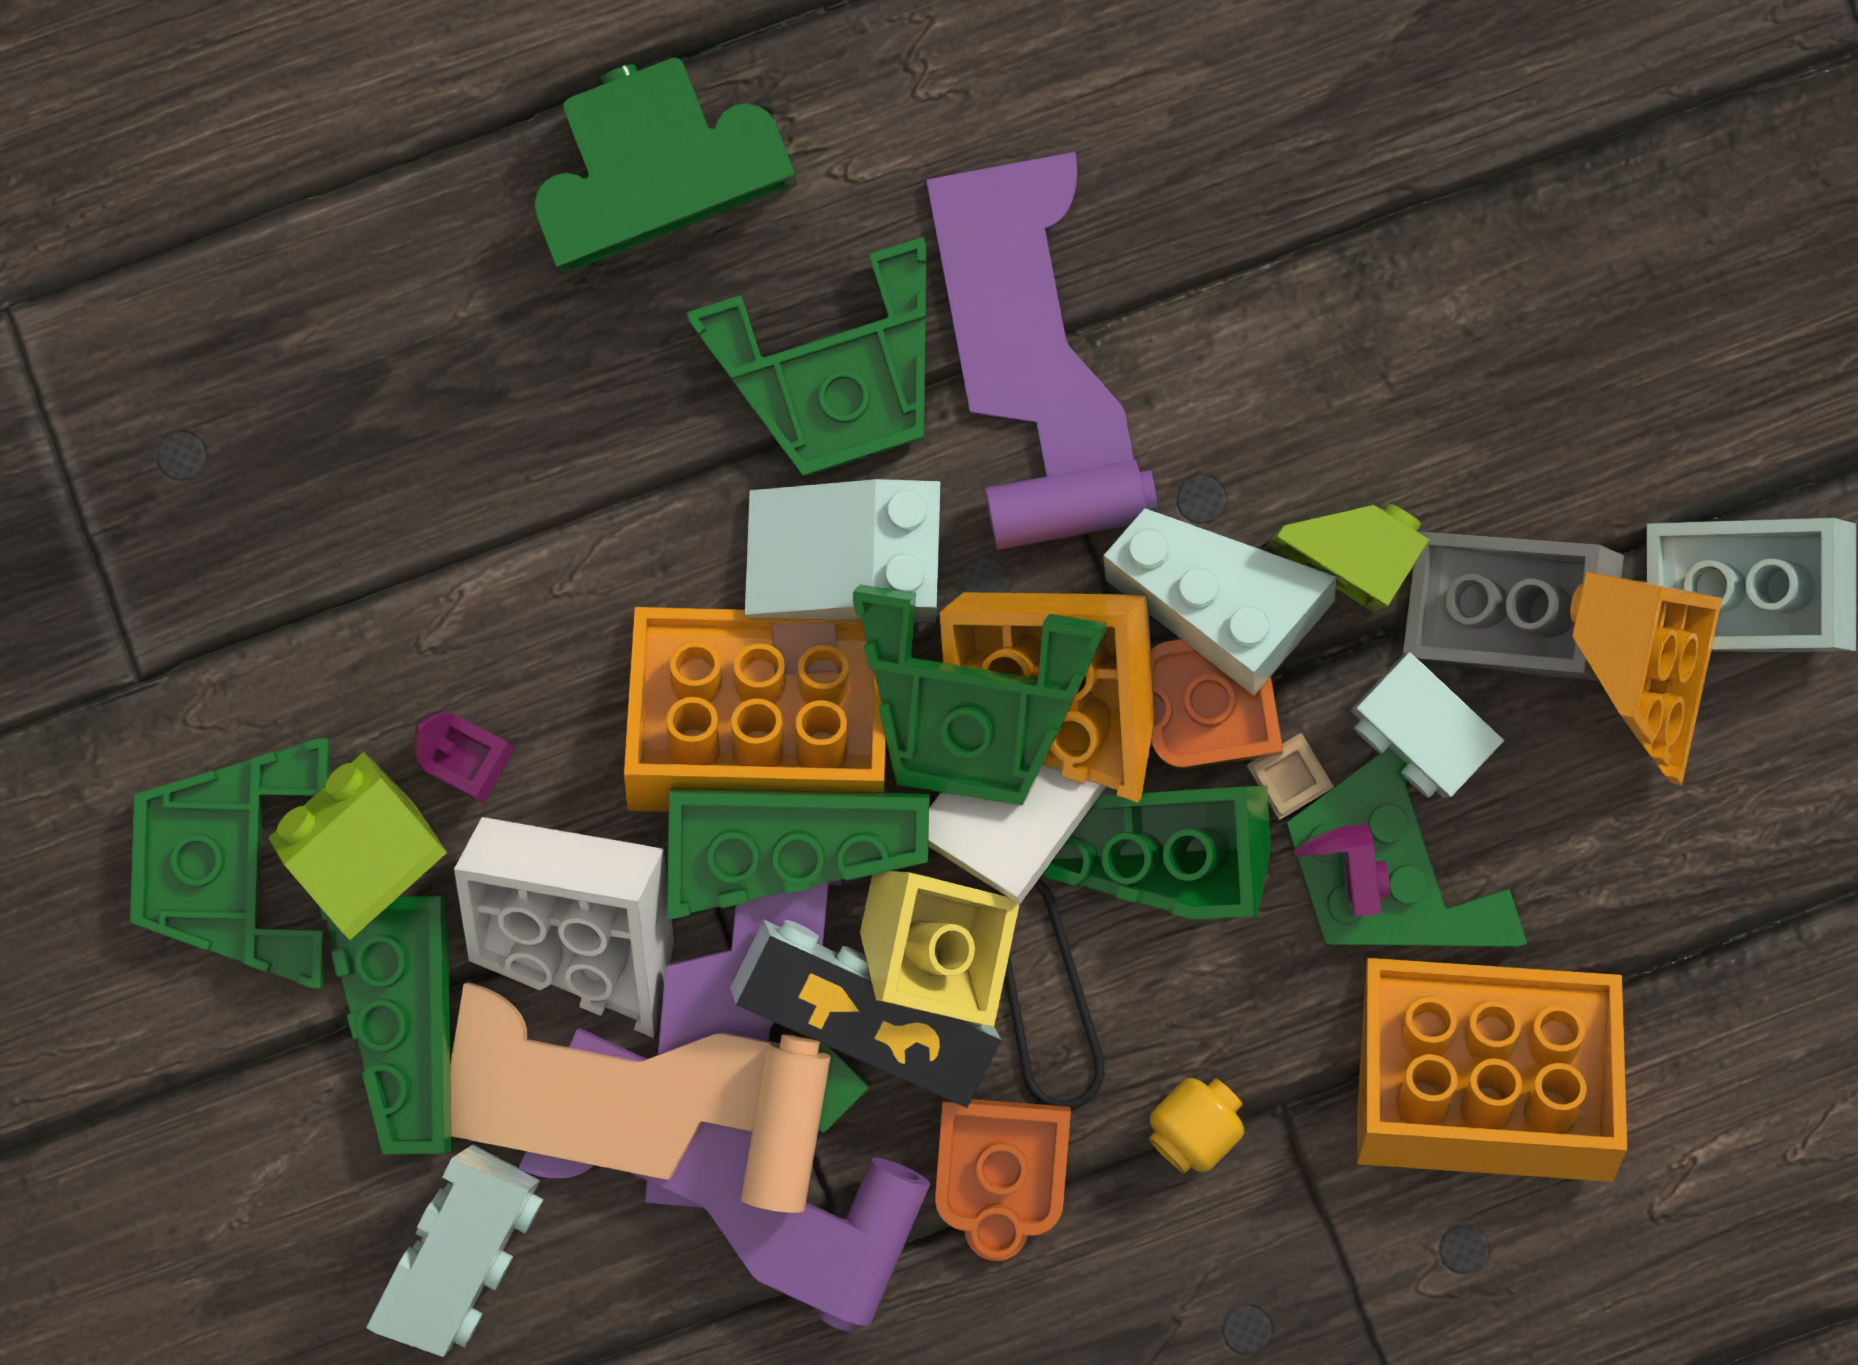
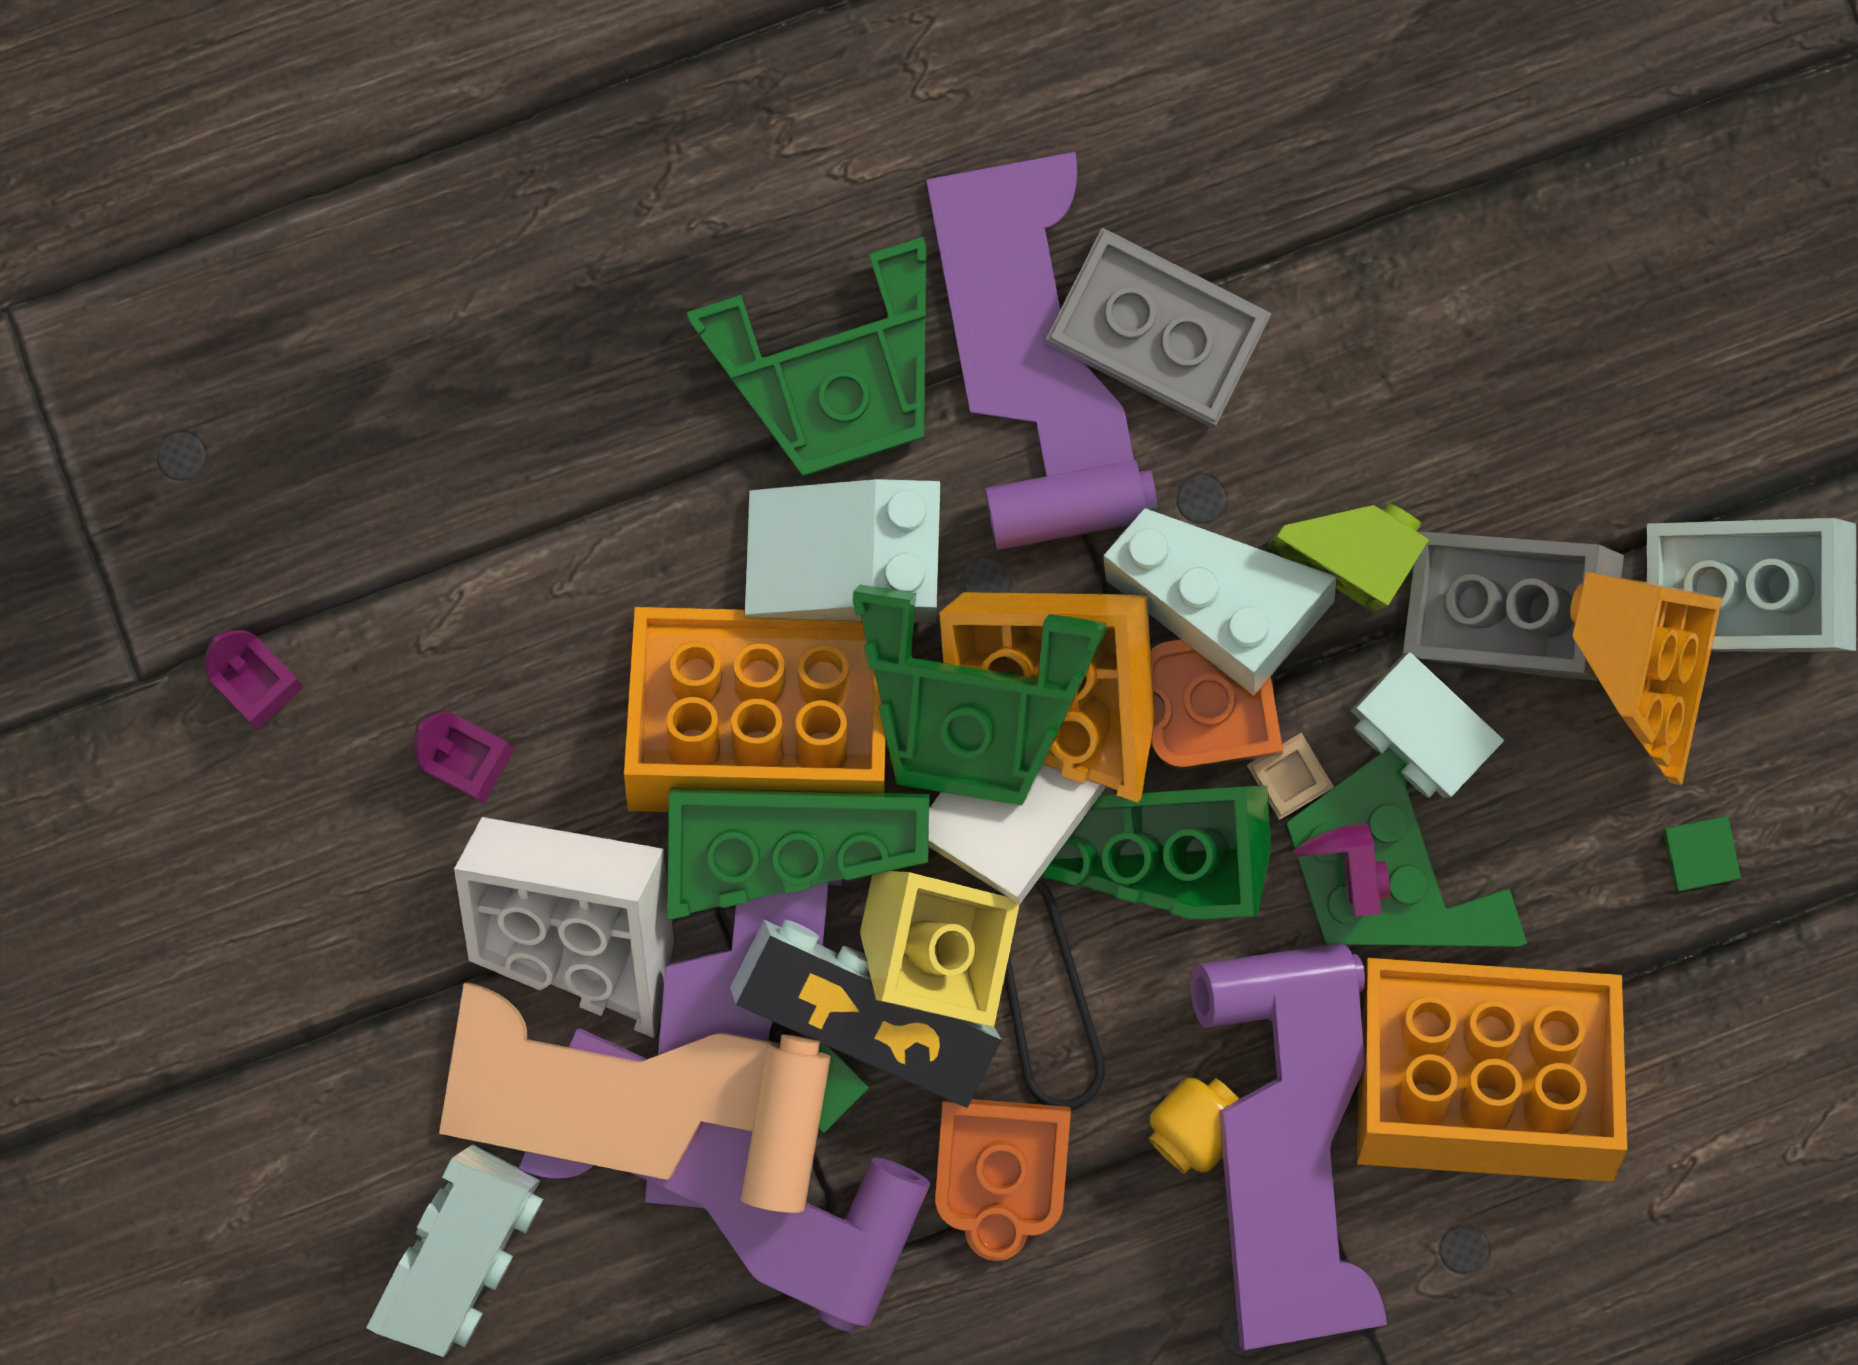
green wing [130,738,332,989] -> none
lime slope [268,752,447,940] -> none
green wing [319,896,452,1154] -> none
green brick [535,58,797,276] -> none
nougat tile [772,619,838,674] -> none
none -> magenta plate [204,630,304,730]
none -> light grey tile [1044,228,1272,429]
none -> medium lavender door [1190,943,1387,1350]
none -> green tile [1662,816,1741,891]

